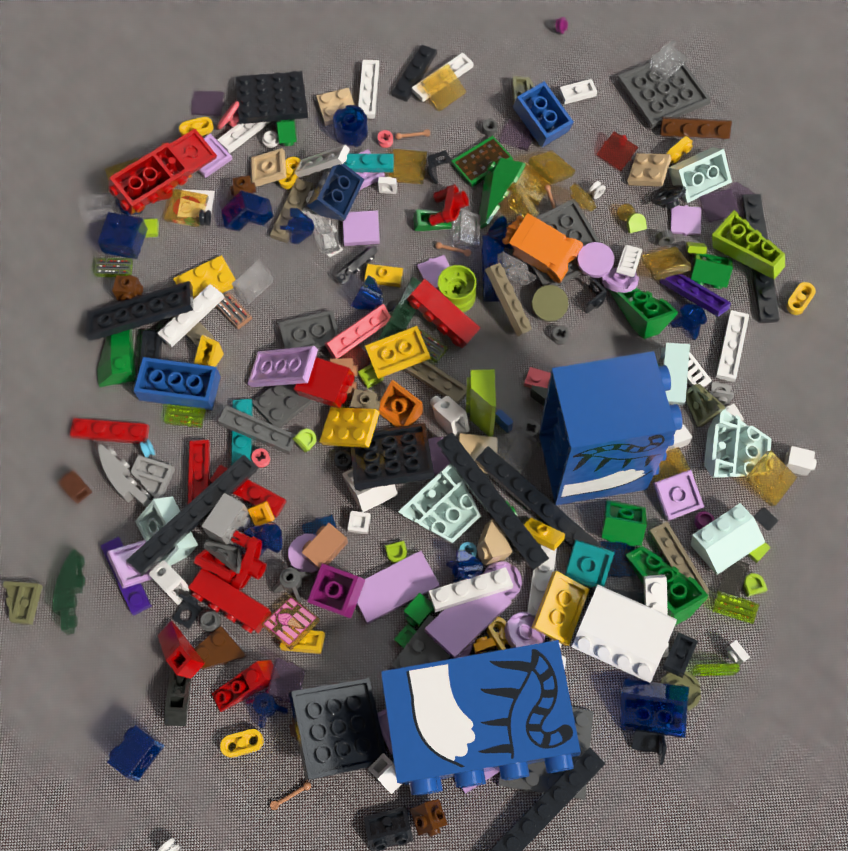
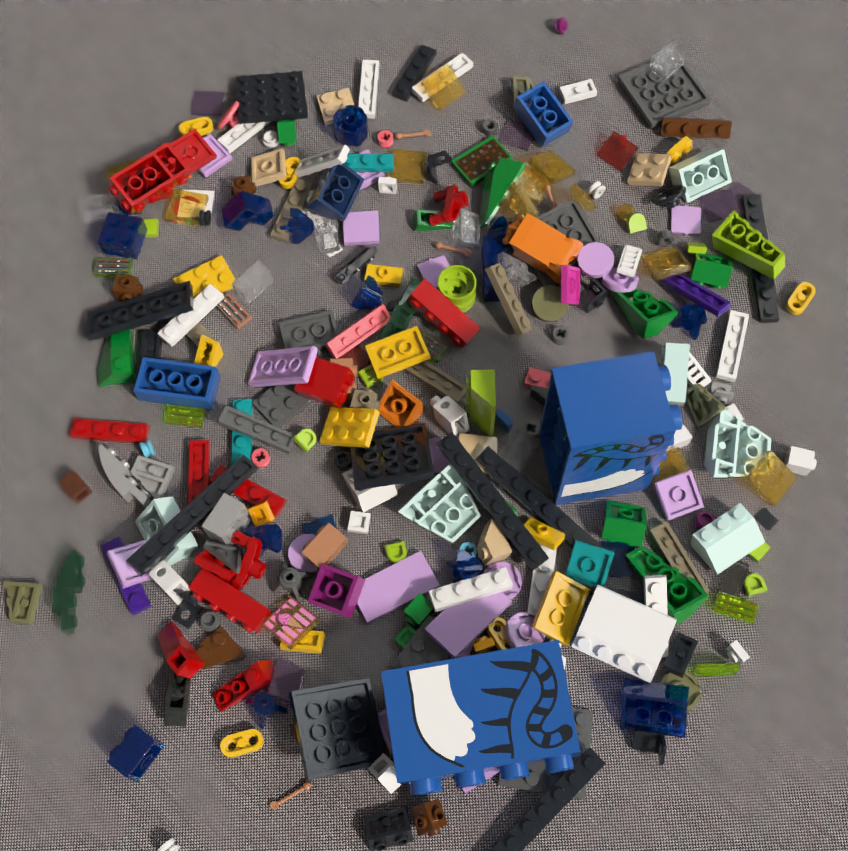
none -> dark pink tile [561,265,580,305]

